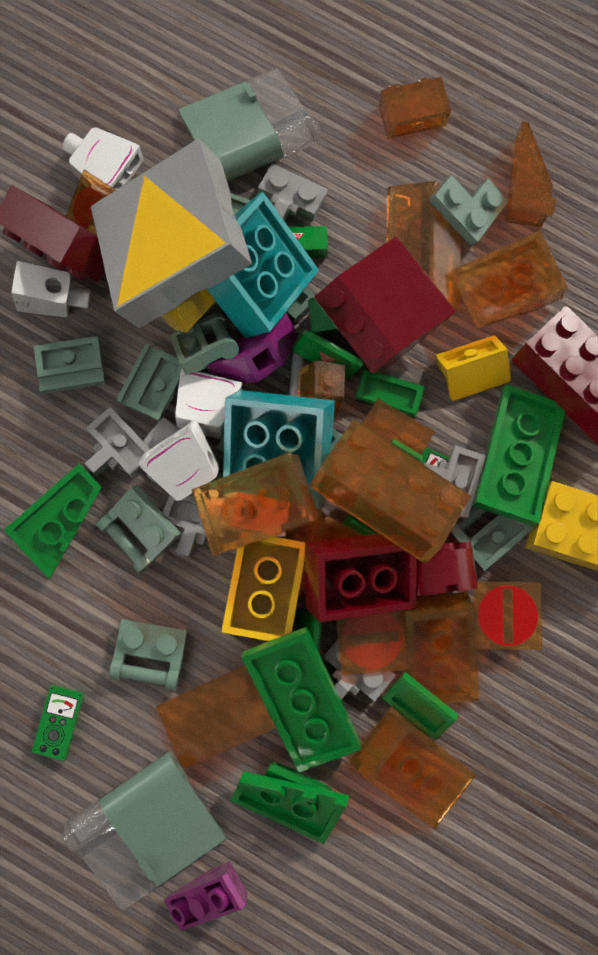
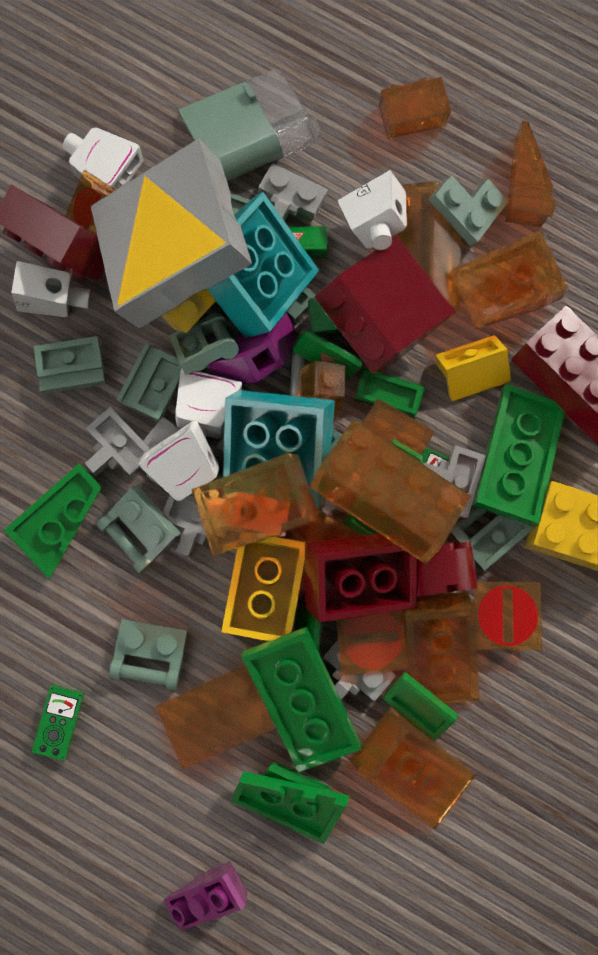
sand green door [62,751,227,911] -> none
none -> white torso [338,170,407,250]

